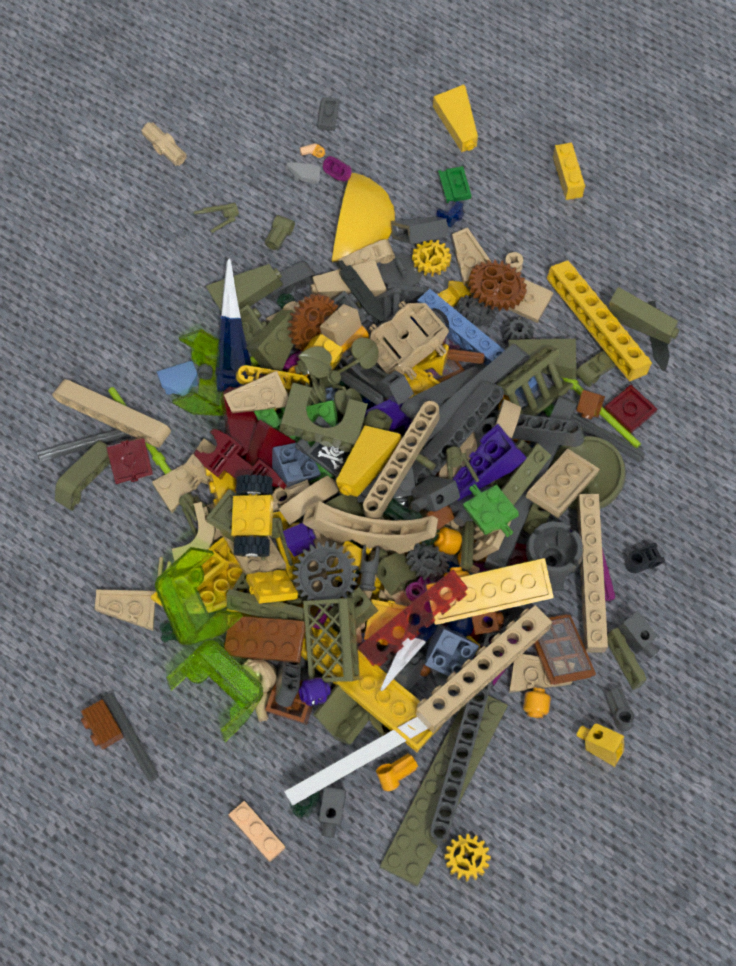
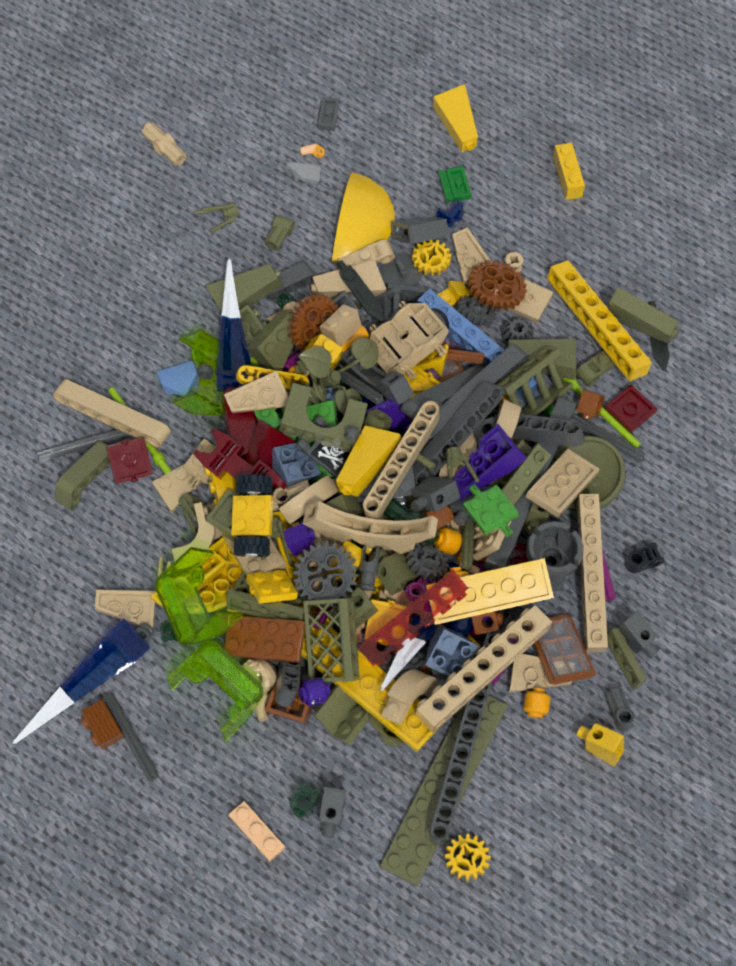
white sticker [284,717,428,806] -> none
magenta plate [323,156,352,182] -> none
light orange piece [376,753,418,791] -> none
none -> clear blue plate [12,618,150,744]
none -> dark grey bush [134,623,154,644]
none -> dark grey hinge [344,426,360,443]
none -> tan arch [381,669,440,726]

